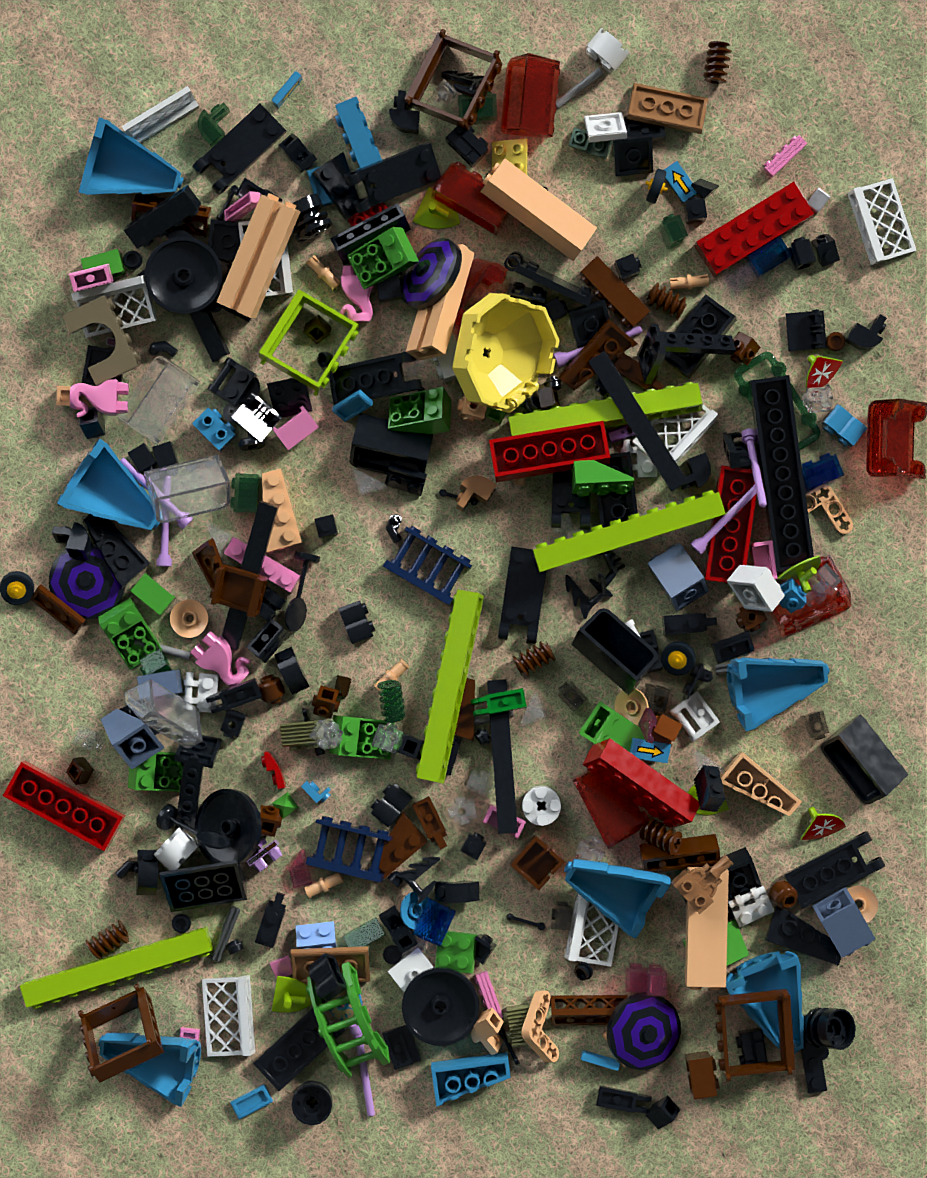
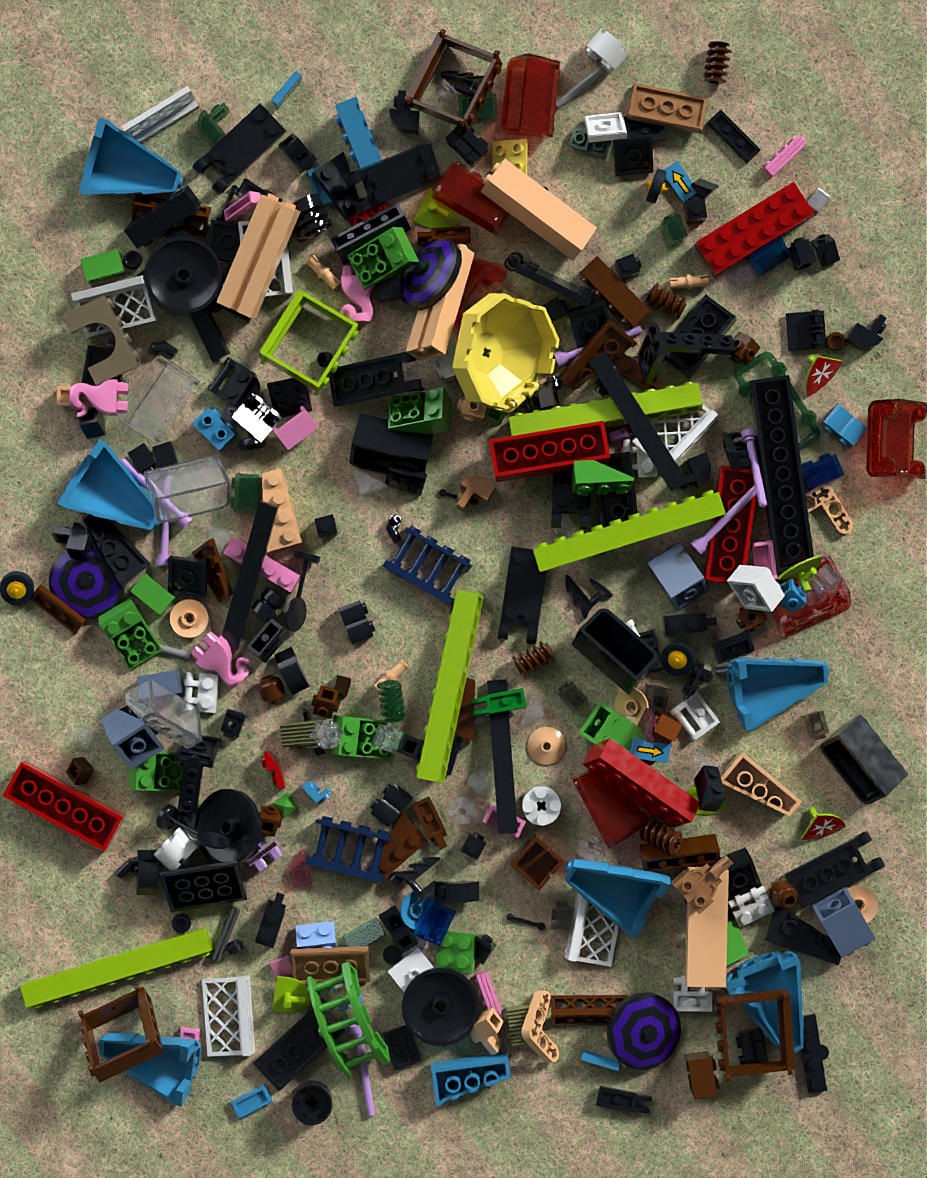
bright pink brick [69,264,114,292] -> none
reddish brown piece [85,920,129,959] -> none
clear green brick [140,649,172,675] -> none
black hinge [206,678,262,713] -> none
reddish brown panel [210,564,268,618] -> none
dark brown slope [303,314,331,344] -> none
light nougat pin [304,872,344,898] -> none
black brick [308,953,347,1001] -> none
dark azure tile [332,390,373,422] -> none
black plate [474,728,491,746] -> none
black hinge [498,1028,520,1065] -> none
black hinge [507,282,547,306] -> none
black plate [574,962,593,981] -> none
black piece [598,551,625,594] -> none
clear pink brick [625,963,667,996] -> none
black brick [646,1095,681,1130] -> none
clear brick [802,384,833,412] -> none
black wheel [803,1007,856,1050] -> none
white fence [847,178,916,265] -> none
none -> black plate [168,555,208,598]
none -> reddish brown hinge [417,226,471,246]
none -> light nougat dish [527,727,566,765]
none -> white plate [673,976,712,1012]
none -> black tile [707,109,761,164]

